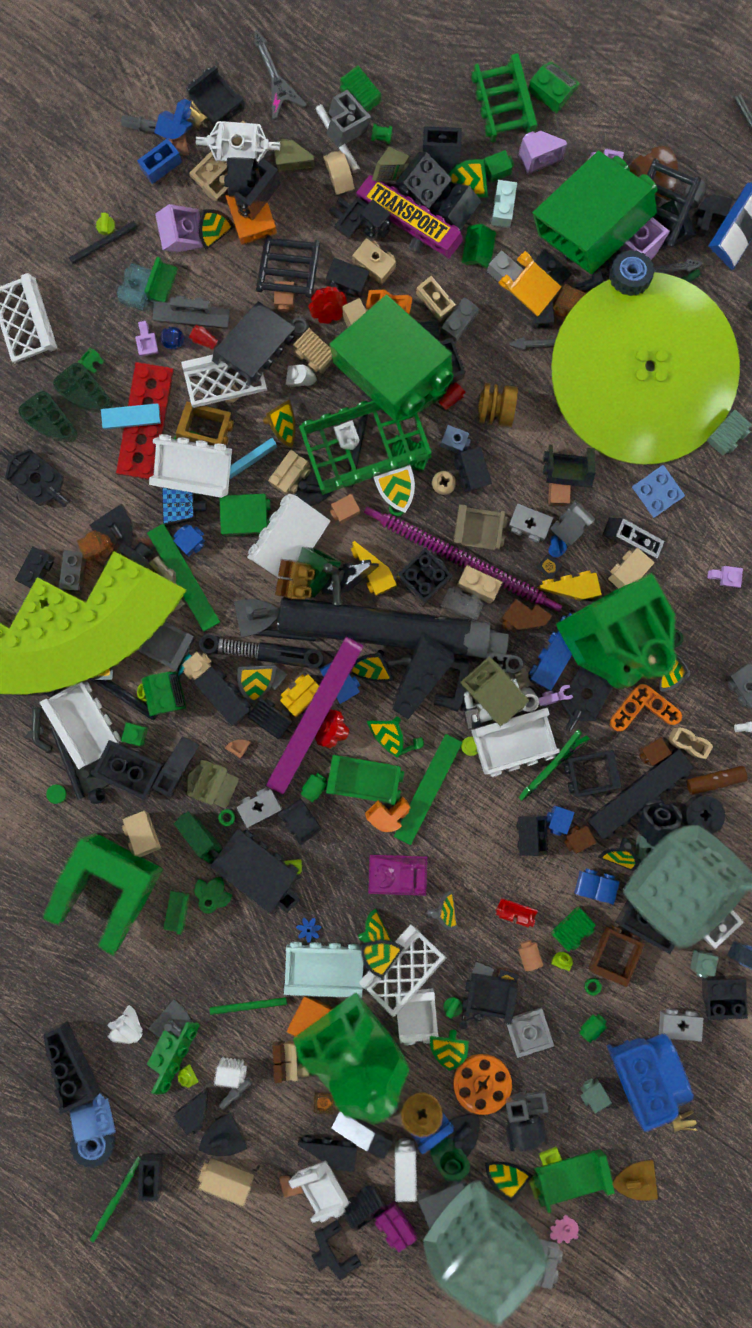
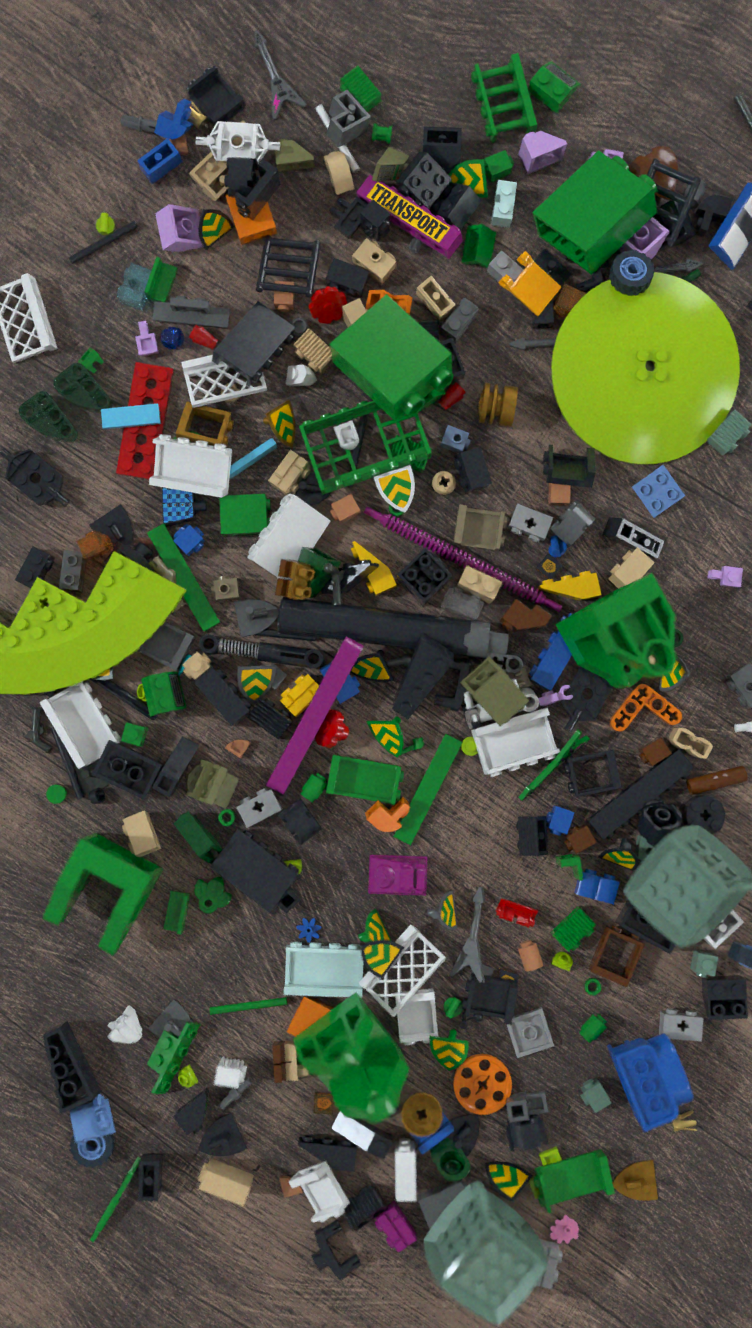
none -> dark tan brick [211,576,241,601]
none -> dark grey piece [450,887,486,983]
none -> green panel [555,854,583,881]

